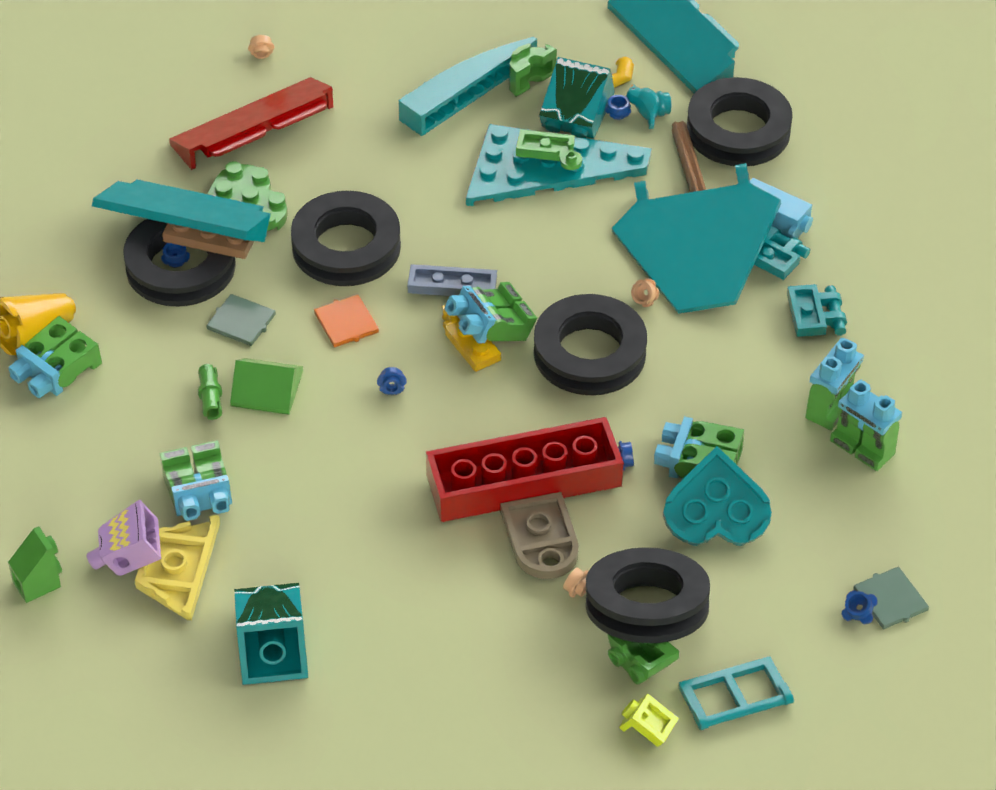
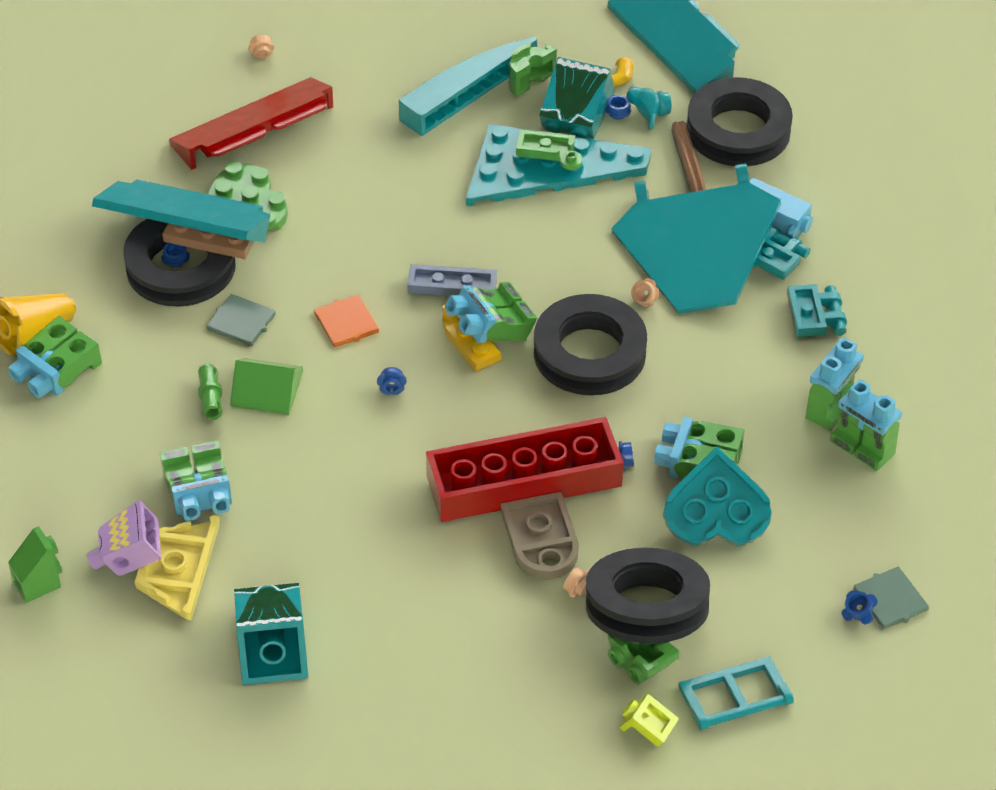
black tyre [291,190,401,286] -> none

